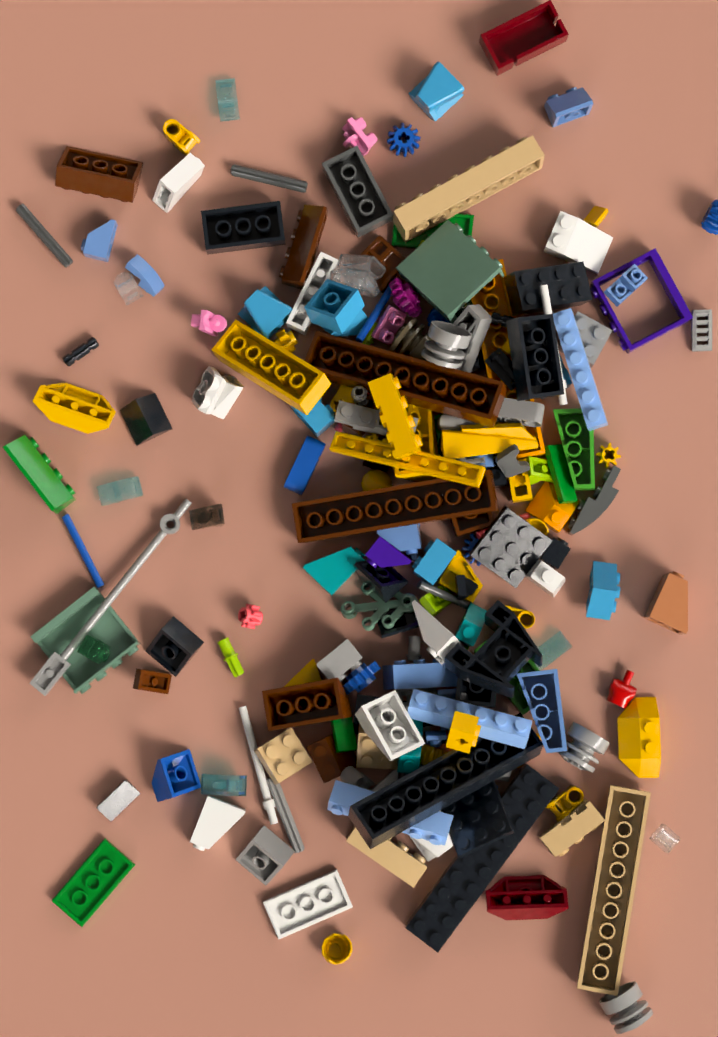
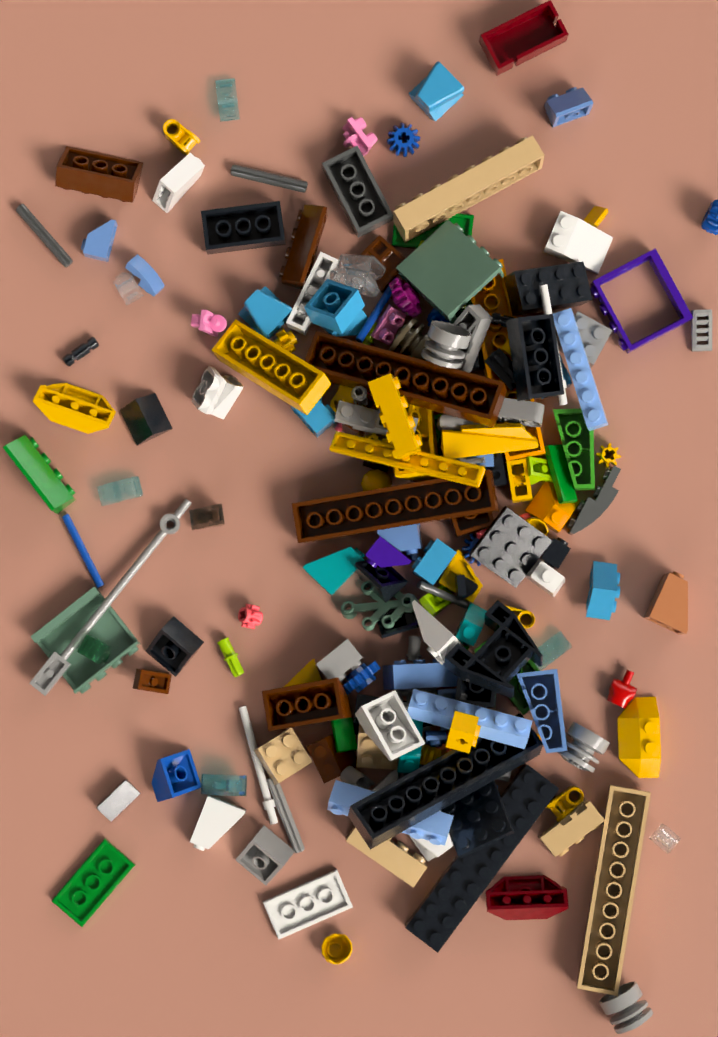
blue beam [284,435,326,496] -> none
dark grey piece [495,444,530,478] -> none
medium blue slope [603,264,648,307] -> none

